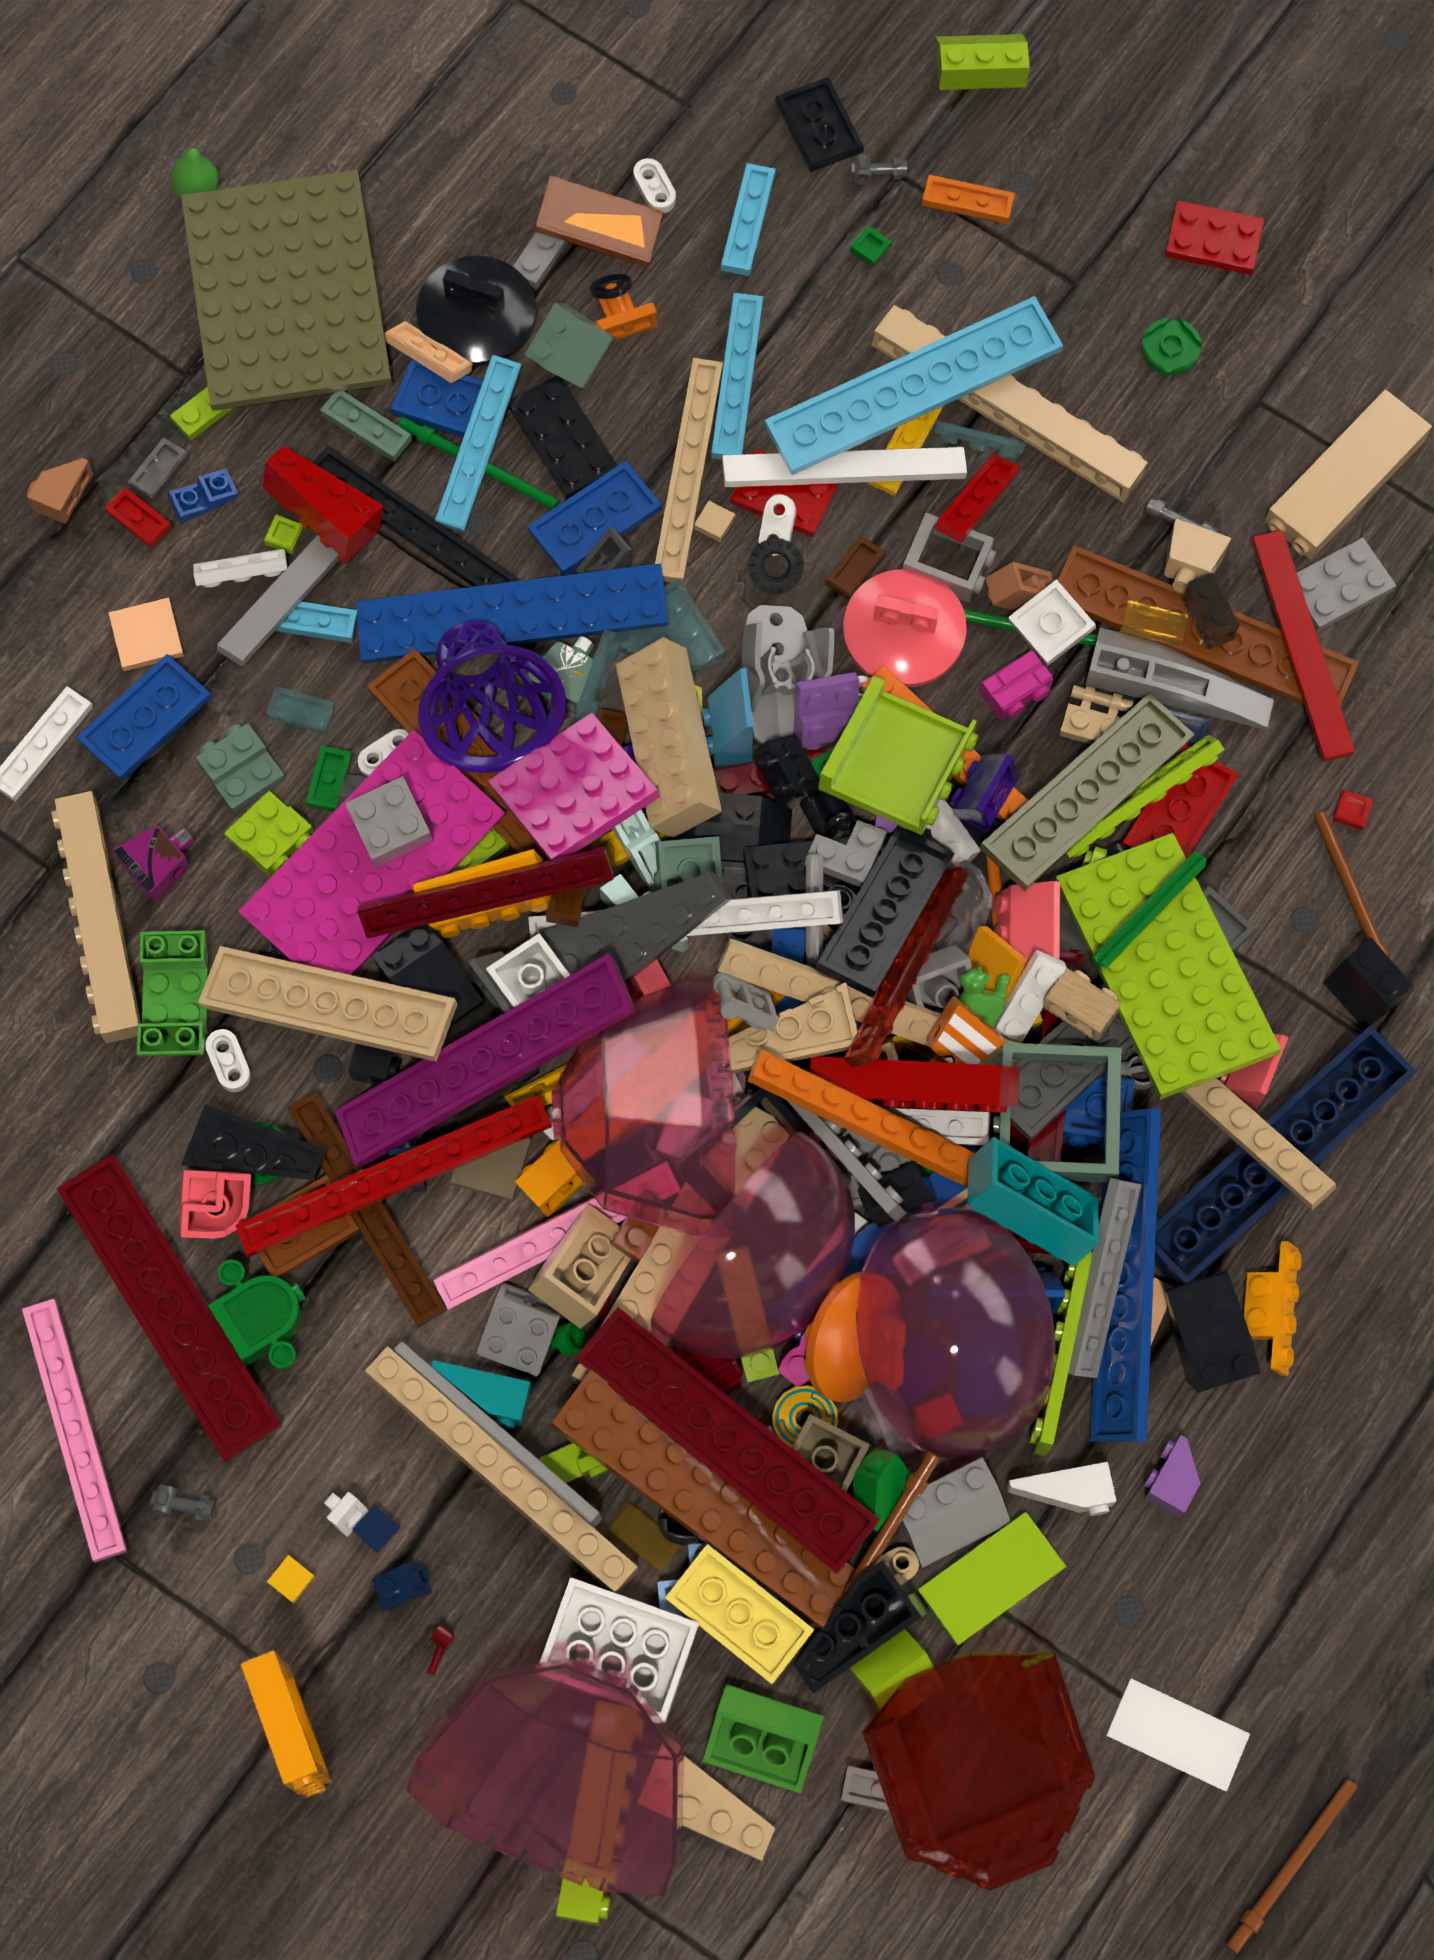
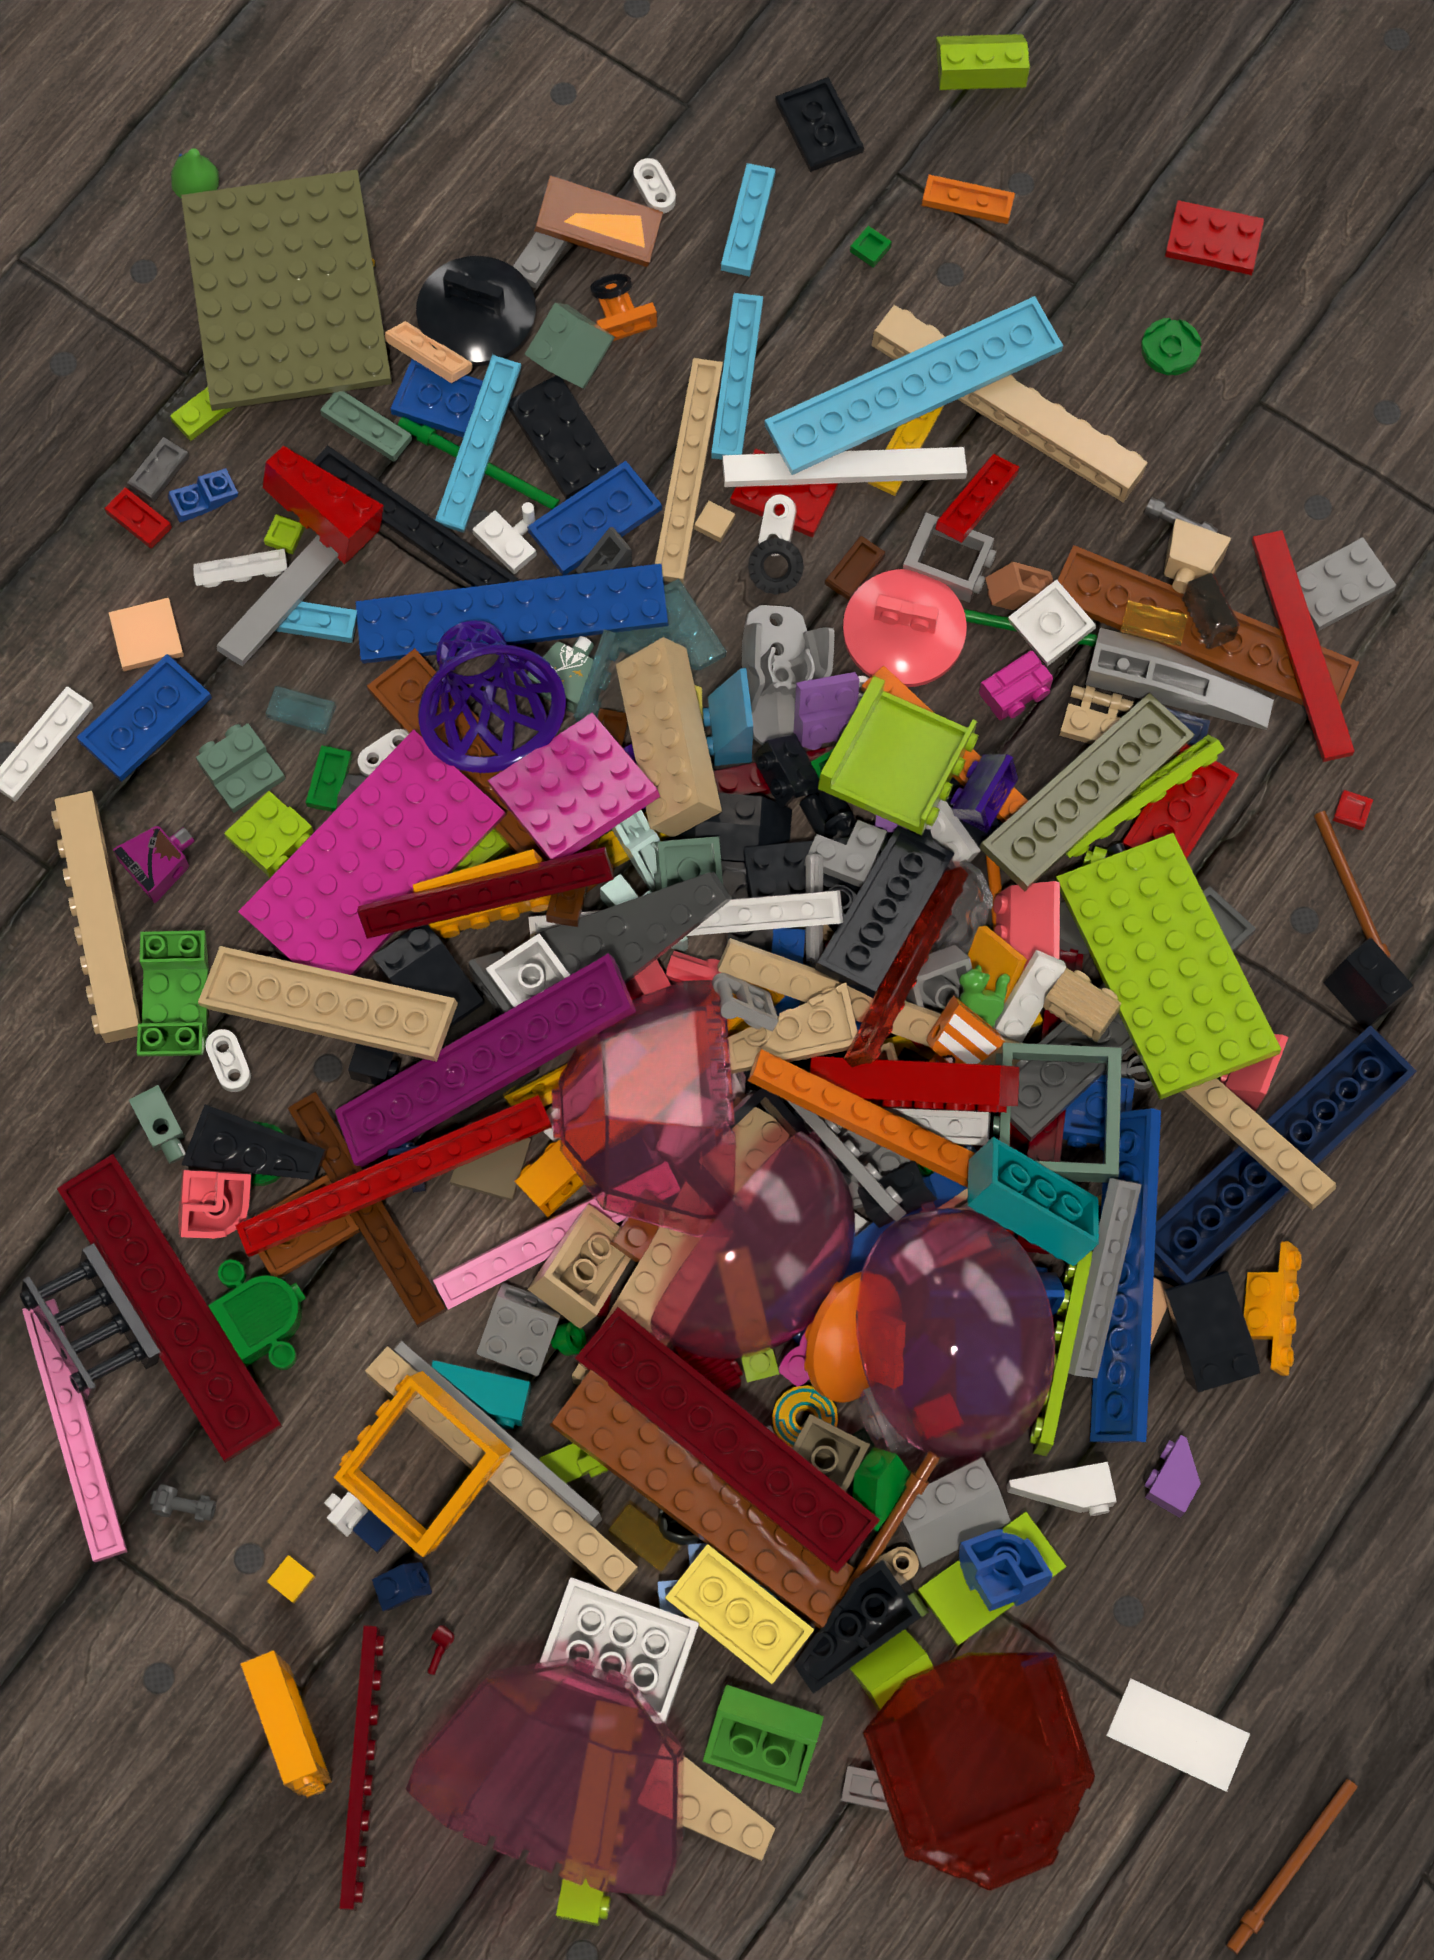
nougat slope [27,458,93,524] -> none
light grey brick [345,776,433,868] -> none
dark grey bar [851,155,907,185] -> none
clear light blue plate [934,421,1026,459] -> none
green axle [1092,852,1207,970] -> none
tan brick [1264,389,1432,560] -> none
none -> black fence [20,1243,160,1401]
none -> sand green torso [129,1085,186,1164]
none -> light orange window [333,1371,512,1557]
none -> dark red plate [339,1625,385,1911]
none -> white plate [472,502,537,575]
none -> coral piece [665,951,722,998]
none -> blue brick [959,1529,1053,1612]

